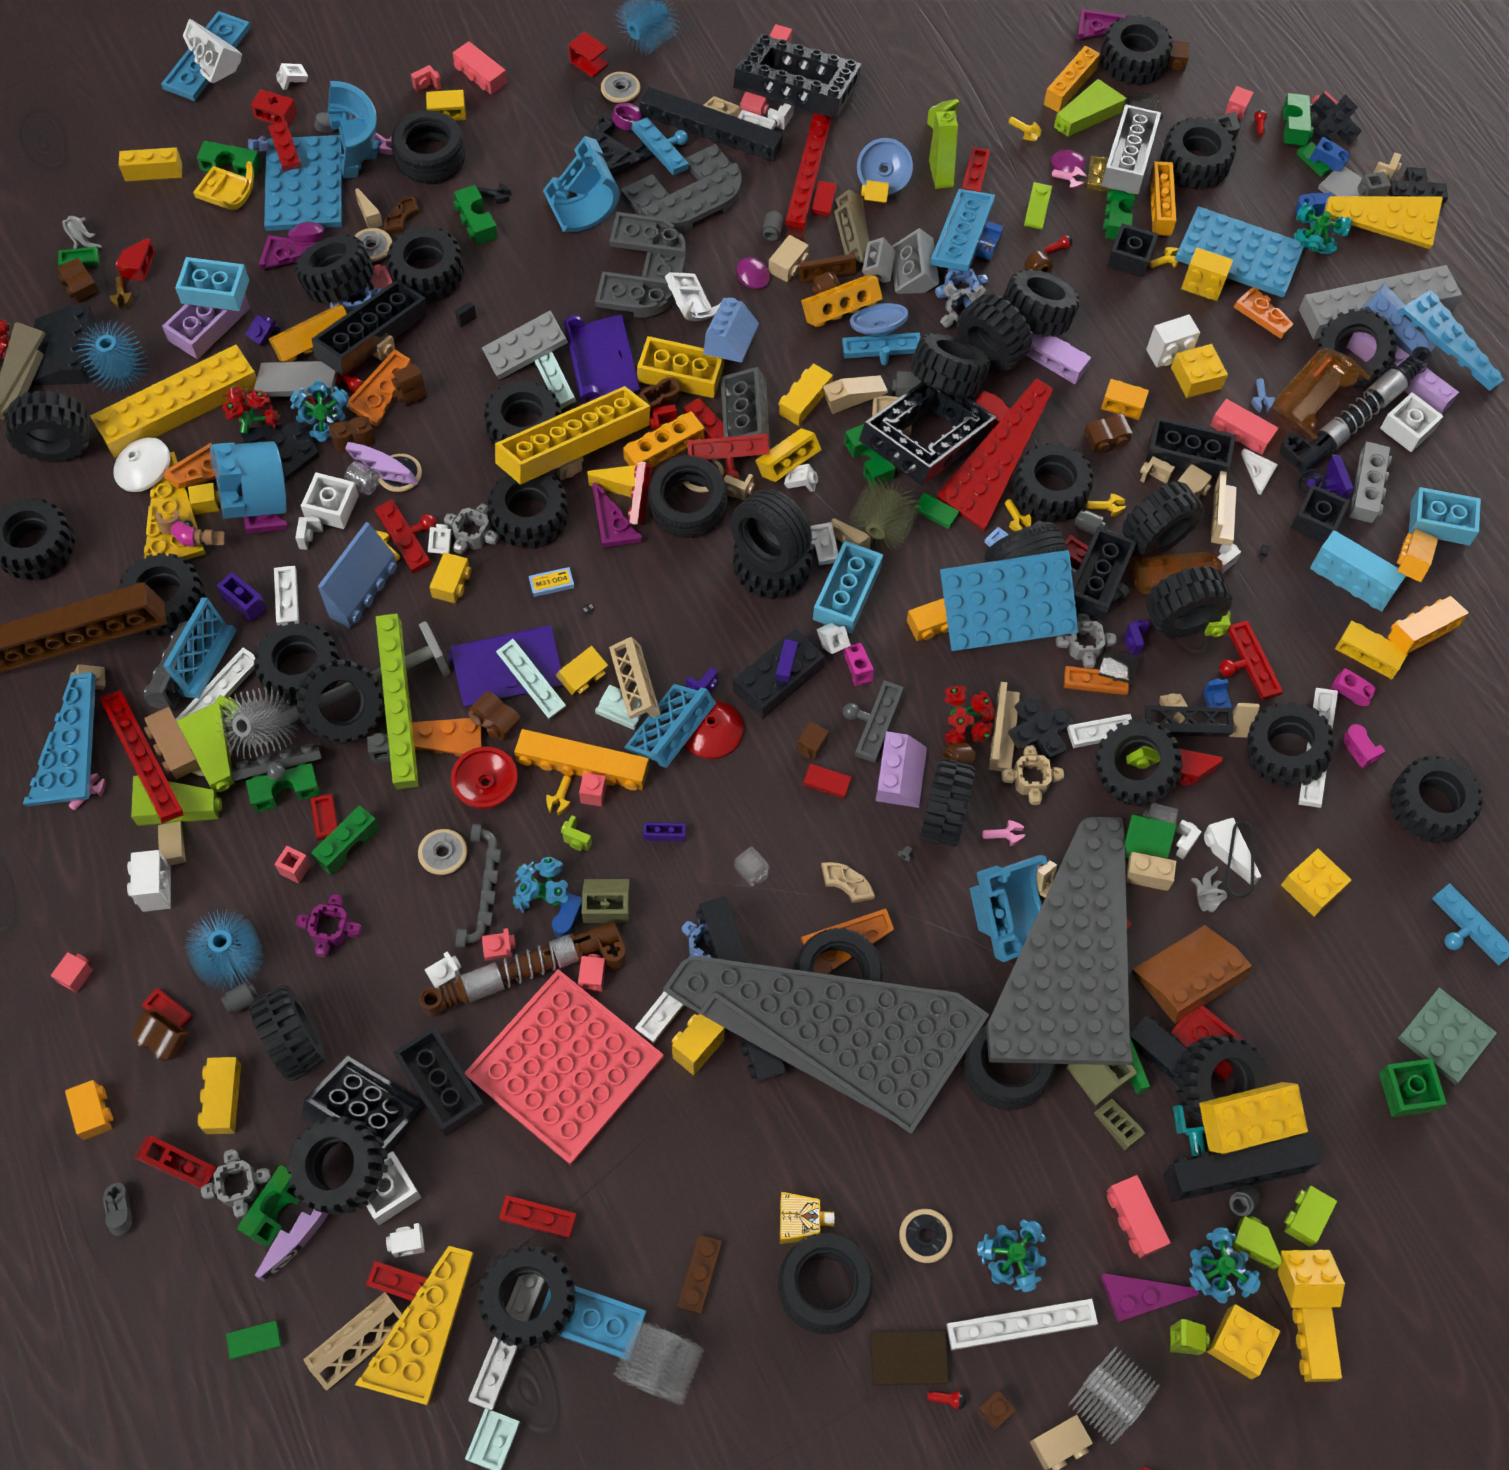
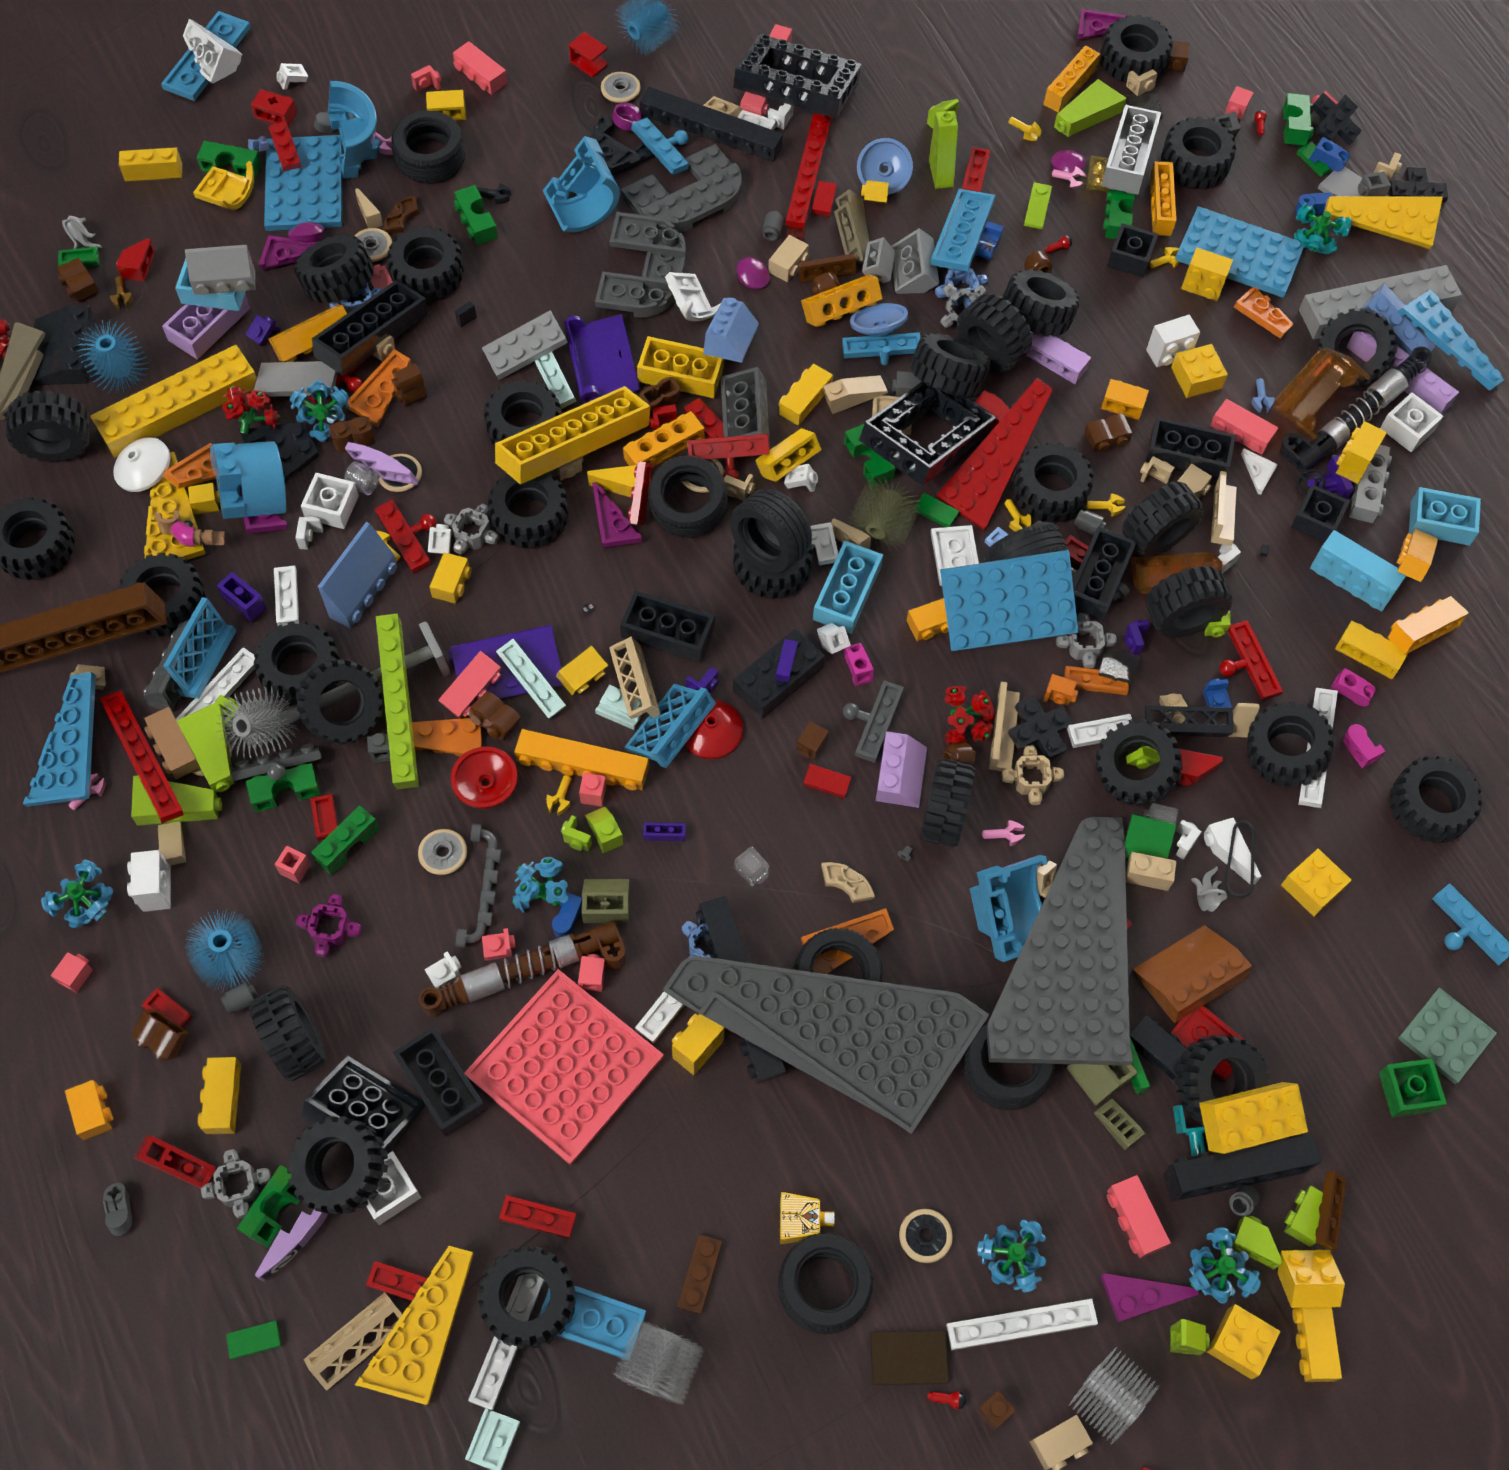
white brick [386,1223,425,1258] -> none
tile [529,567,574,597] -> none
none -> dark azure plant [41,860,113,928]
none -> light grey slope [185,245,255,295]
none -> coral brick [438,651,502,719]
none -> lime slope [585,807,623,854]
none -> black brick [620,591,715,663]
none -> white plate [931,525,979,586]
none -> orange brick [1043,674,1078,706]
none -> tan bracket [1126,69,1157,96]
none -> reddish brown plate [1316,1171,1347,1251]
none -> yellow brick [1336,421,1387,484]

